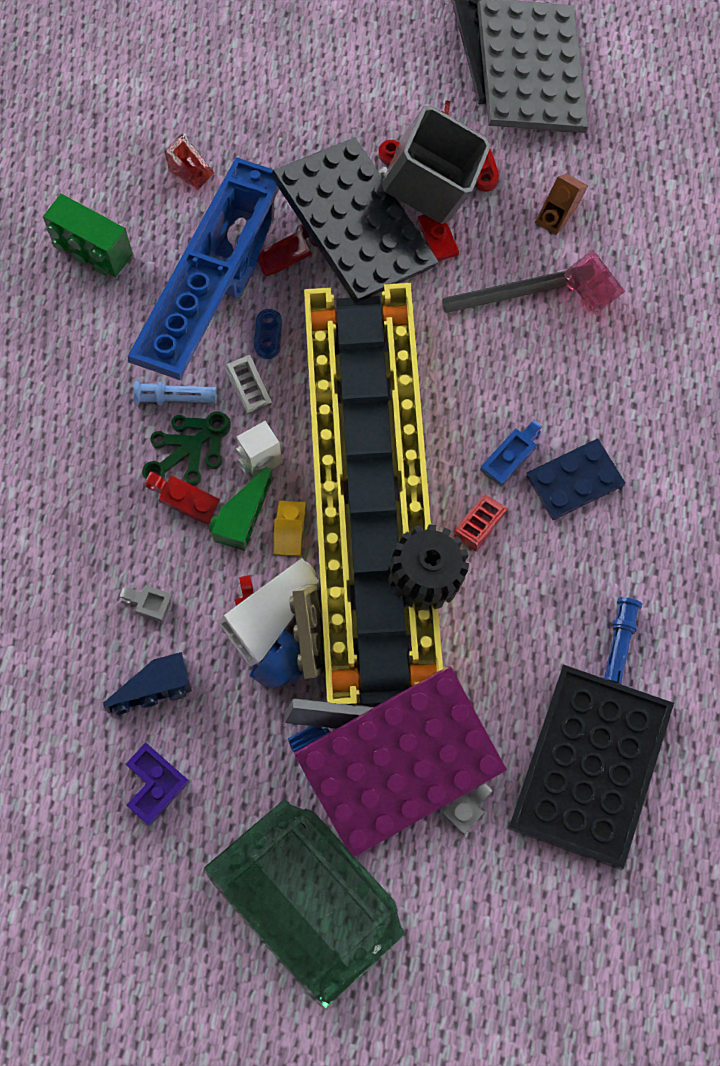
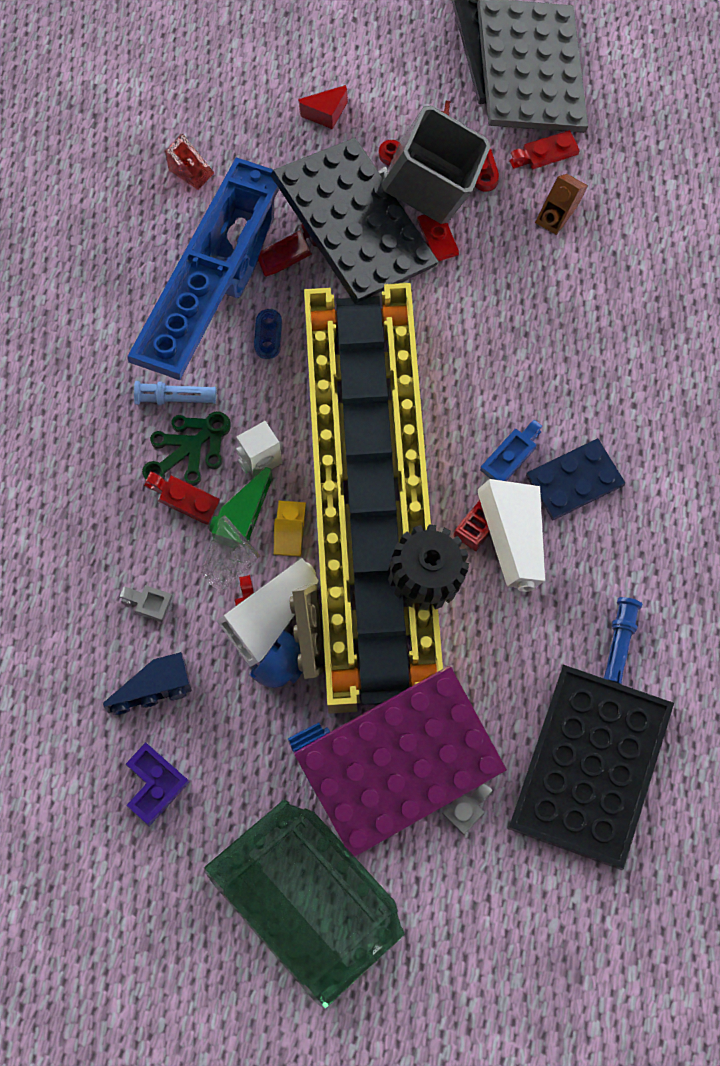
green brick [43,193,133,278] -> none
white slope [225,355,272,414] -> none
dark grey tile [284,699,374,729] -> none
dark grey axle [442,265,594,313] -> none
clear pink brick [563,250,625,314] -> none
none -> clear wing [200,516,261,593]
none -> red slope [298,85,348,129]
none -> white slope [478,479,545,592]
none -> red plate [509,130,580,170]

